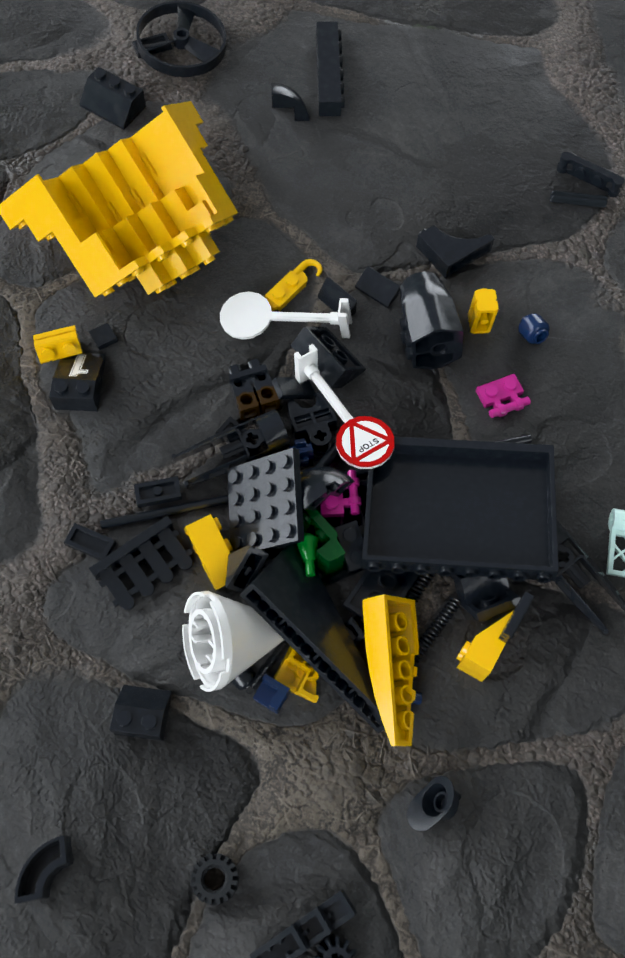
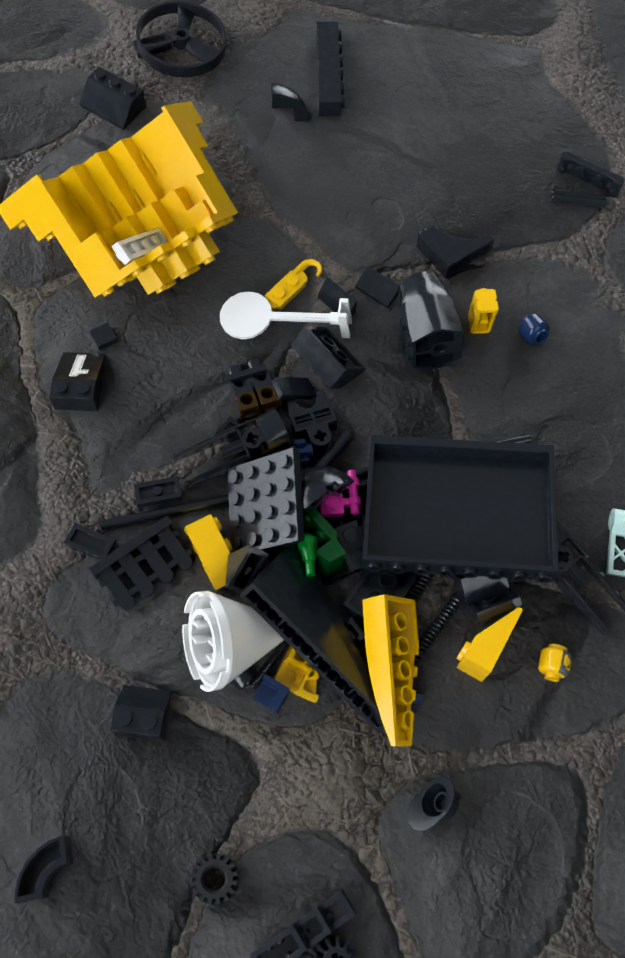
yellow brick [33,325,83,364] -> none
white piece [294,344,394,469] -> none
dark pink plate [476,374,531,418] -> none
black tile [498,592,534,643] -> none
none -> white plate [112,228,168,265]
none -> yellow head [538,644,572,682]

